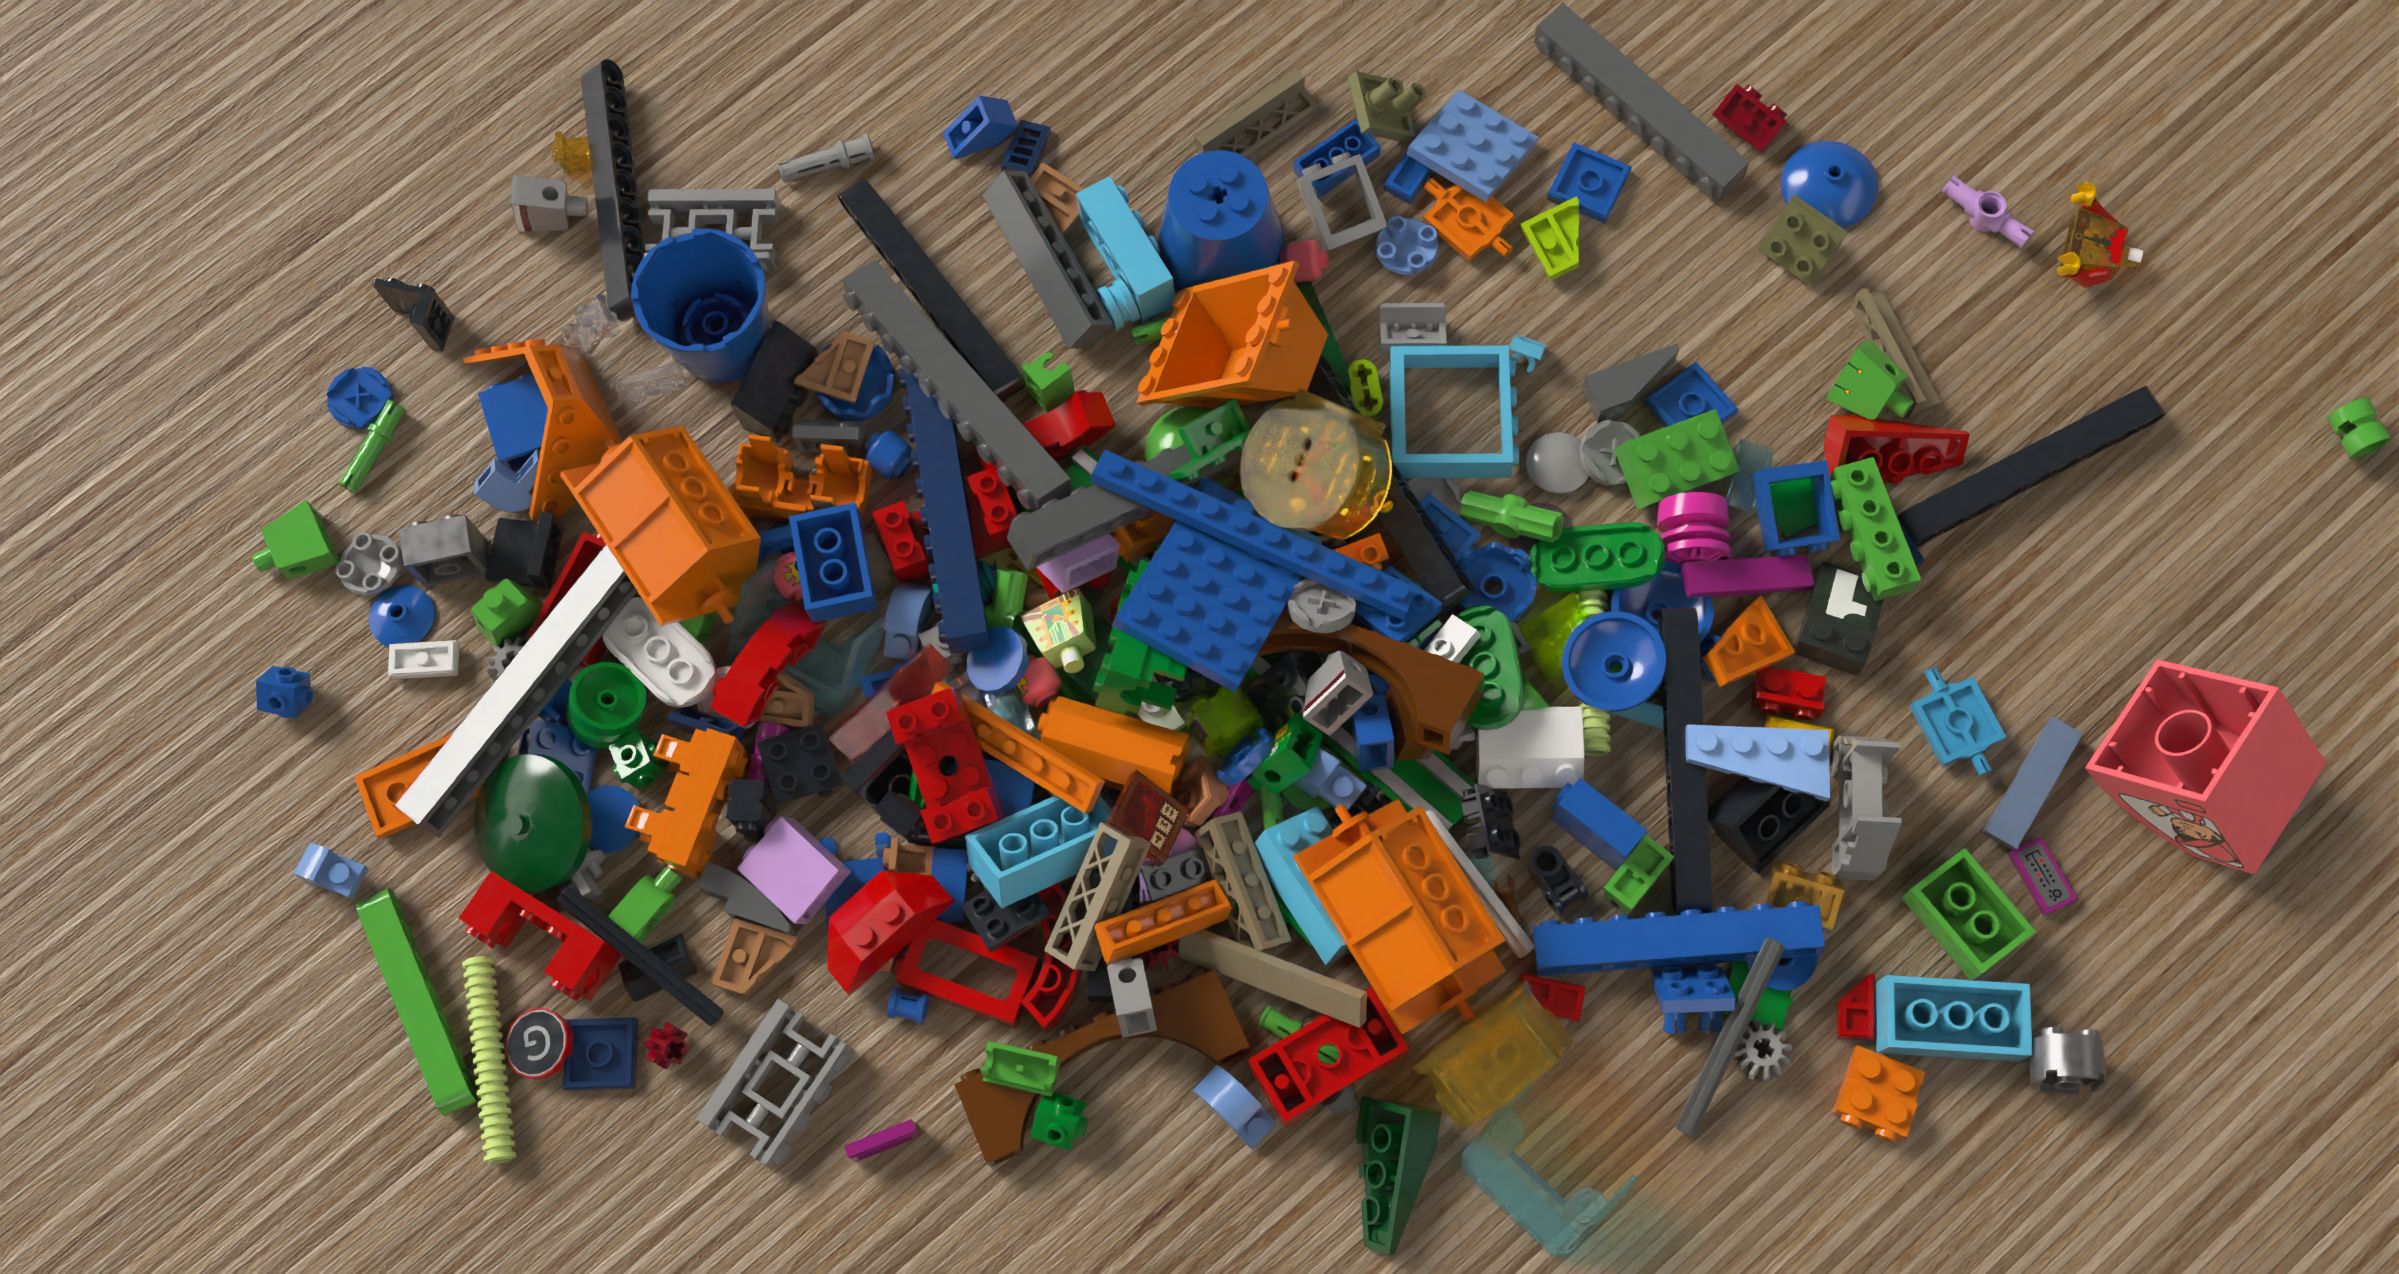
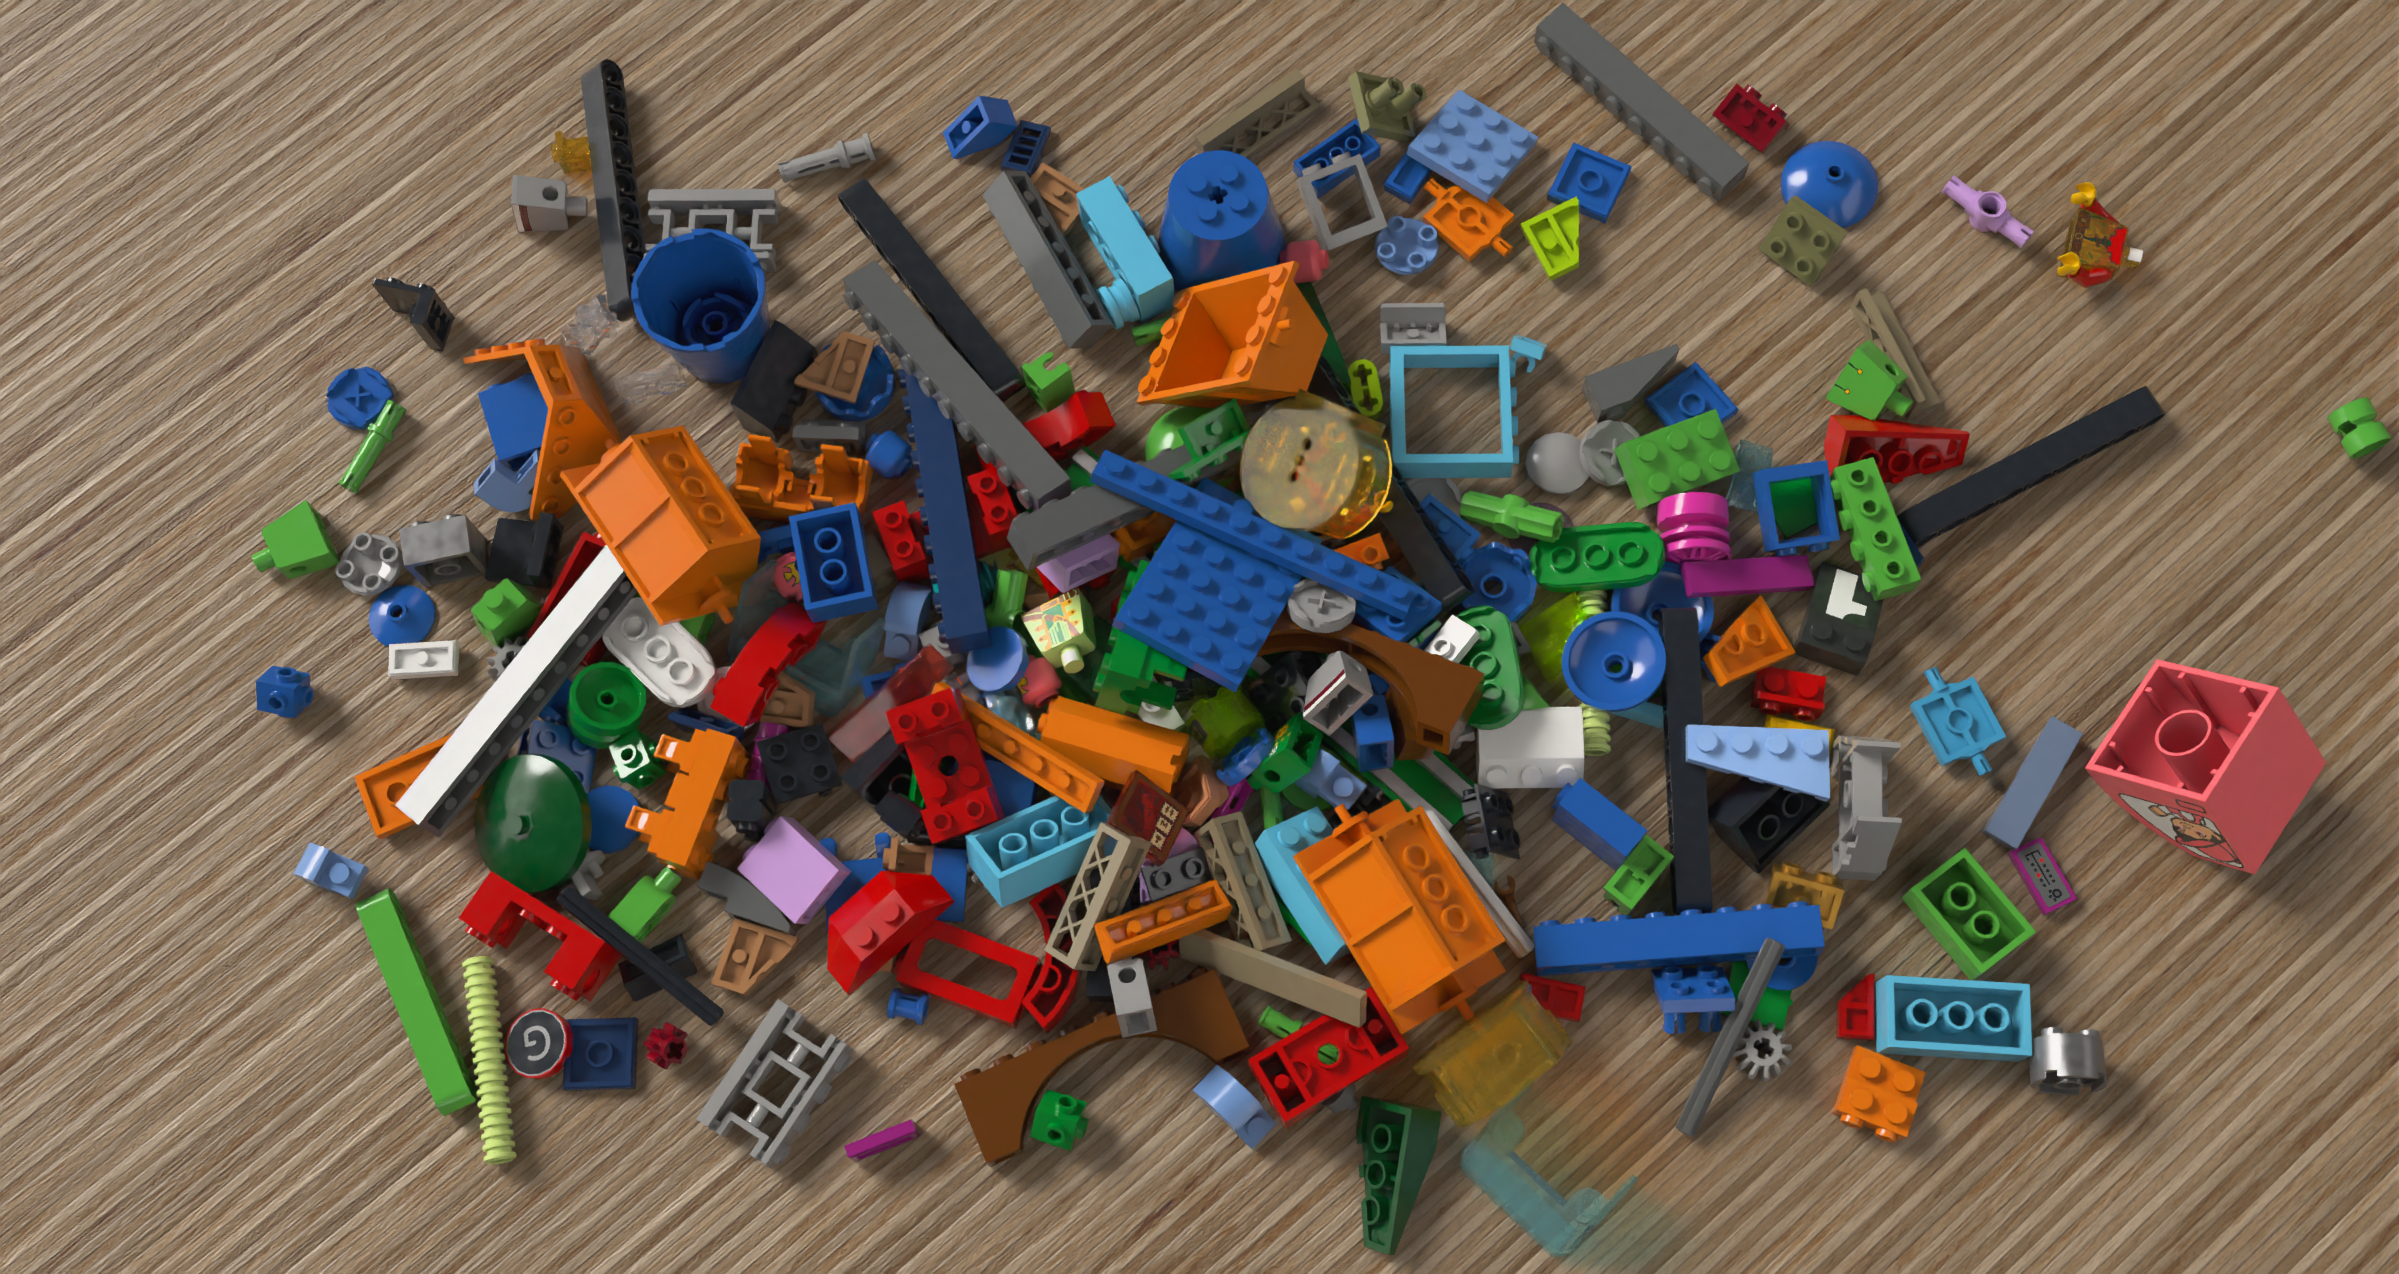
black bracket [961,889,1050,952] -> none
bright green hinge [981,1041,1061,1097] -> none
black piece [1528,846,1588,916] -> none

